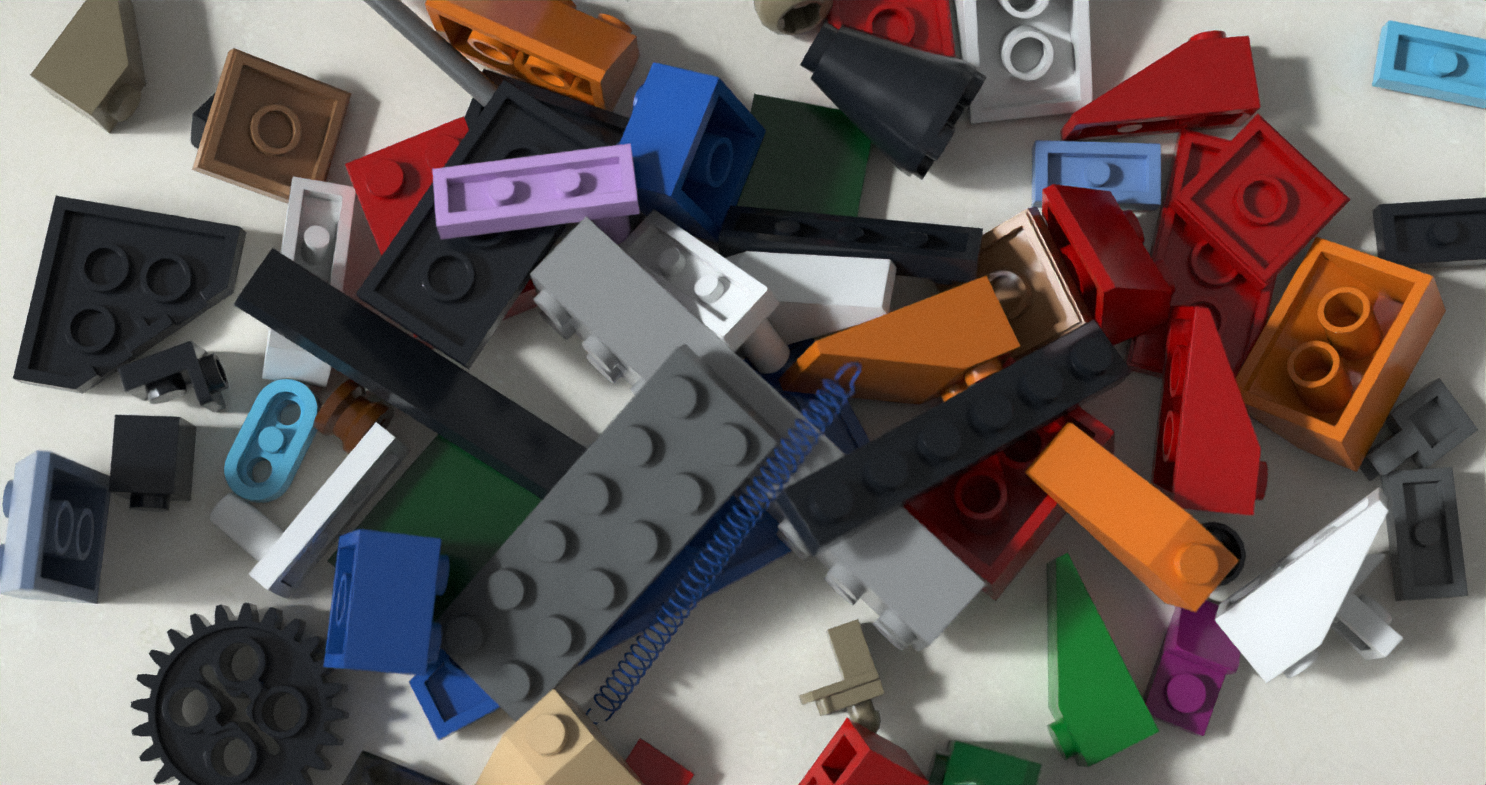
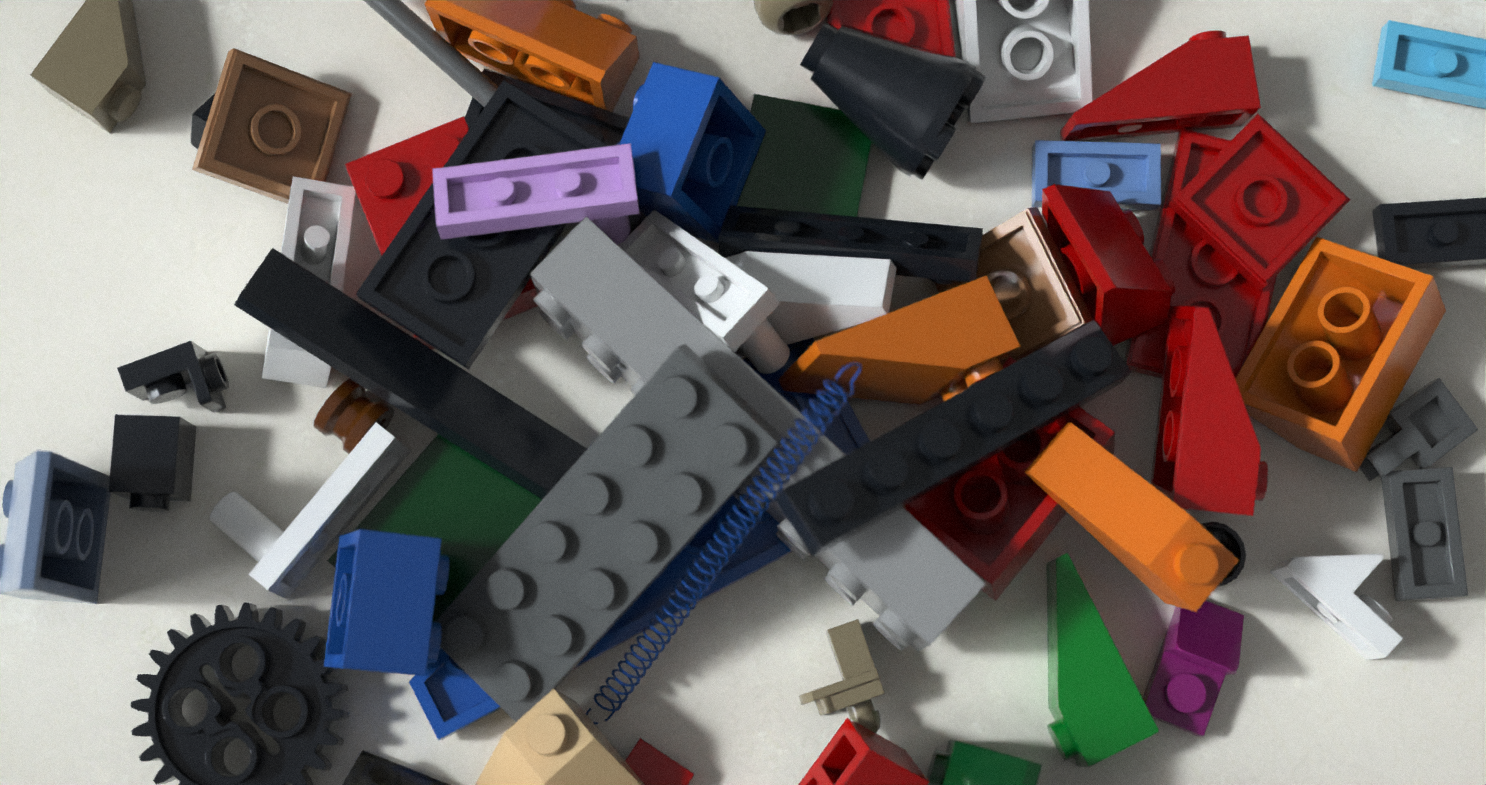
black plate [13,196,246,394] -> none
medium azure plate [224,379,322,503] -> none
white slope [1215,488,1388,683] -> none

